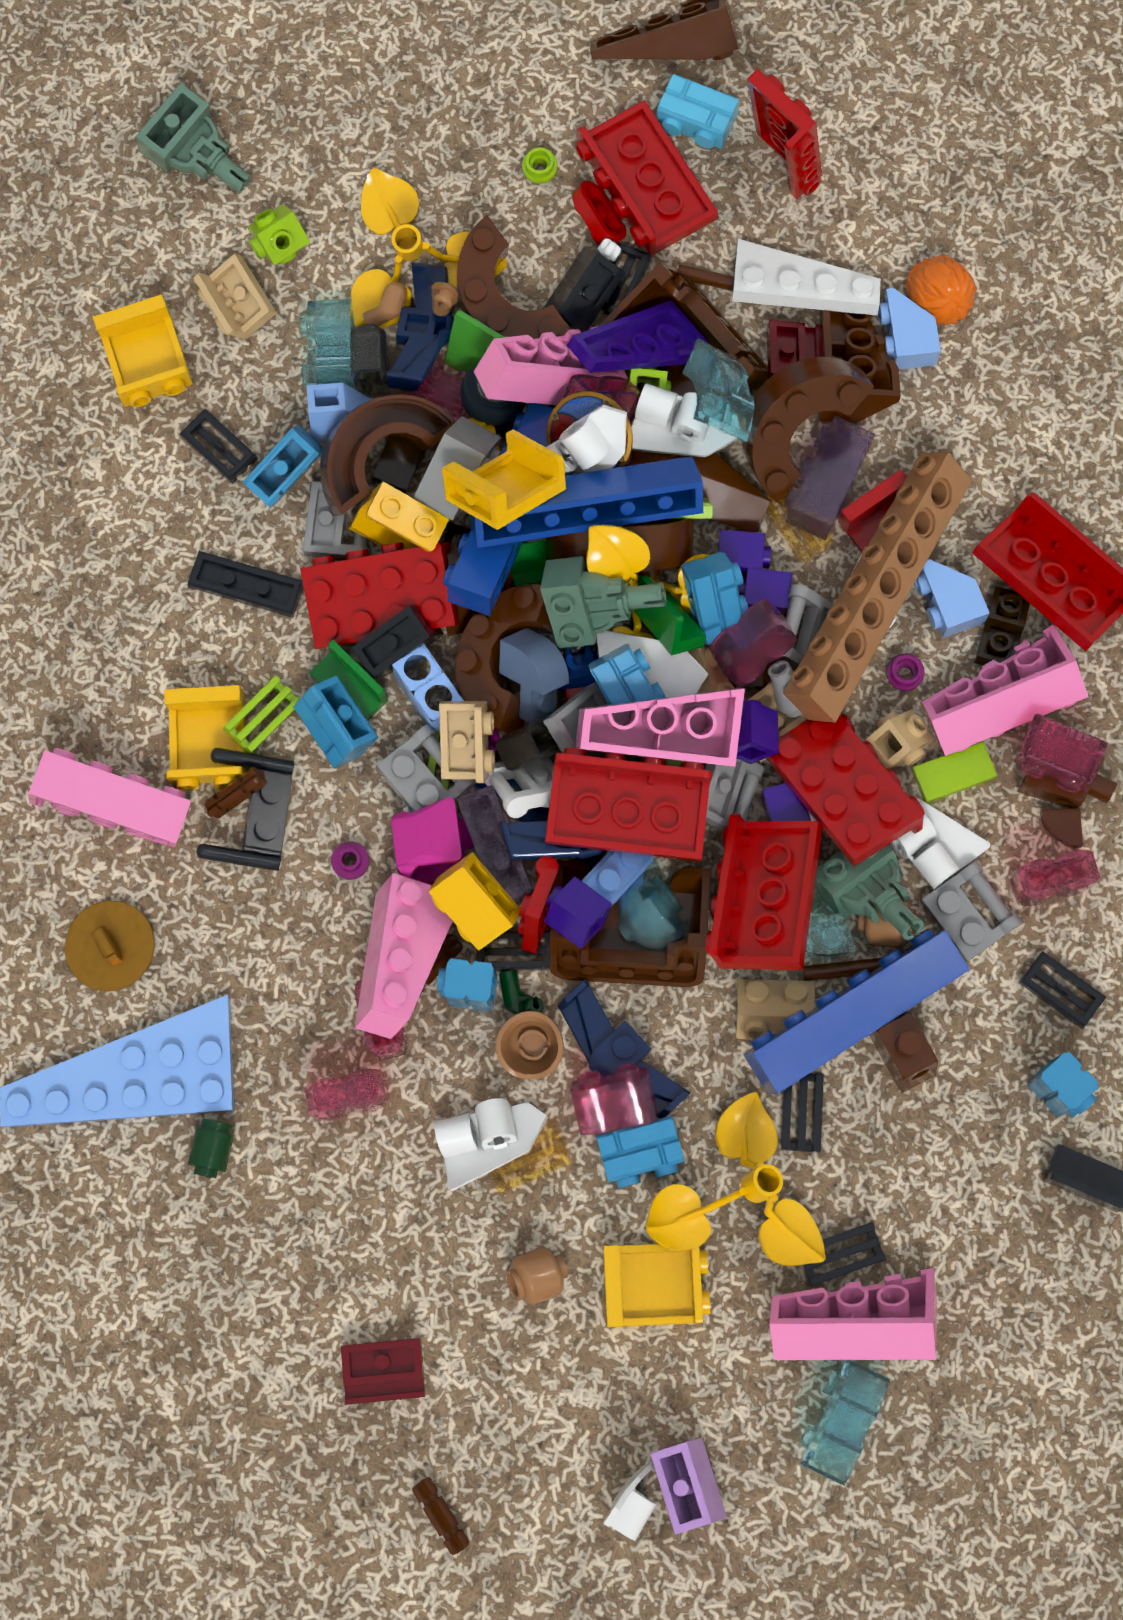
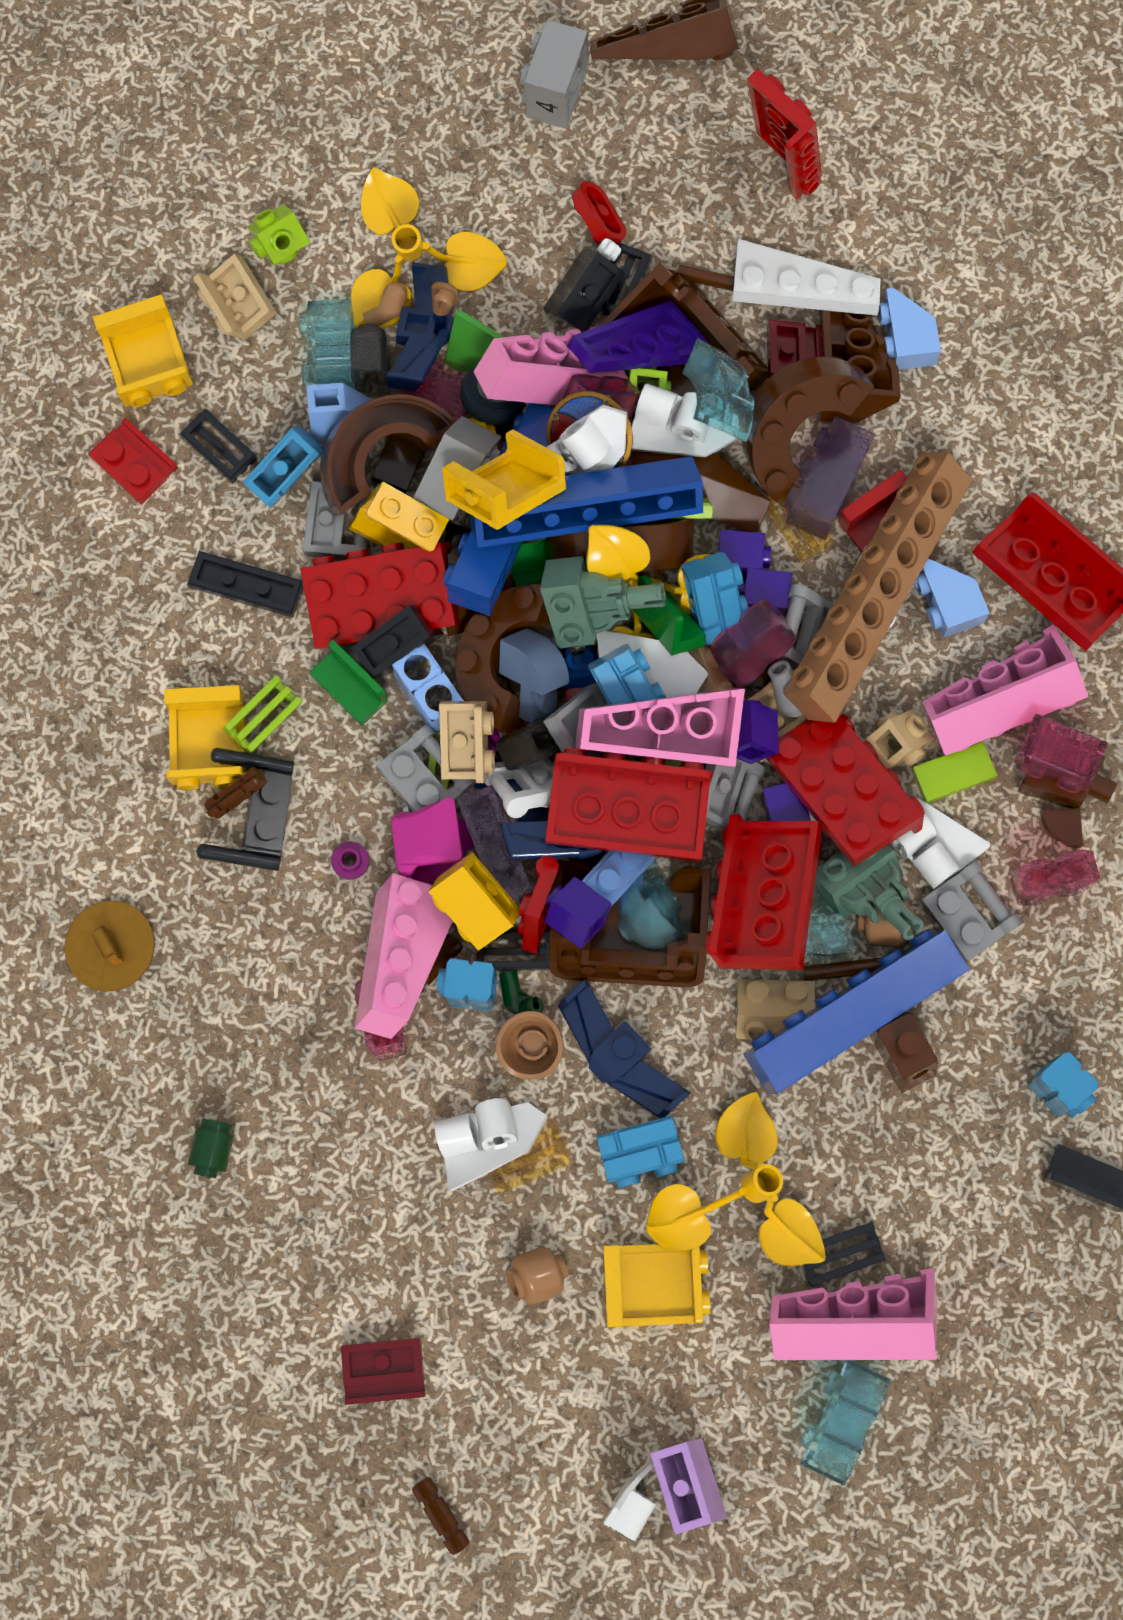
light blue wing [0,995,234,1127] -> none
bright pink wedge [28,748,191,848] -> none
sand green brick [135,83,252,194] -> none
dark azure brick [293,676,379,769] -> none
clear pink brick [304,1068,390,1121] -> none
reddish brown brick [457,215,571,339] -> none
lime plate [522,147,558,184] -> none
clear pink brick [570,1064,658,1135] -> none
red bracket [575,100,718,255] -> none
medium azure brick [657,74,740,149] -> none
black tile [781,1073,824,1153] -> none
magenta plate [886,654,925,691] -> none
orange hair [905,255,977,325] -> none
dark brown slope [974,586,1030,665] -> none
black tile [1019,951,1106,1029] -> none
none -> red plate [88,417,178,505]
none -> light grey brick [520,20,589,129]

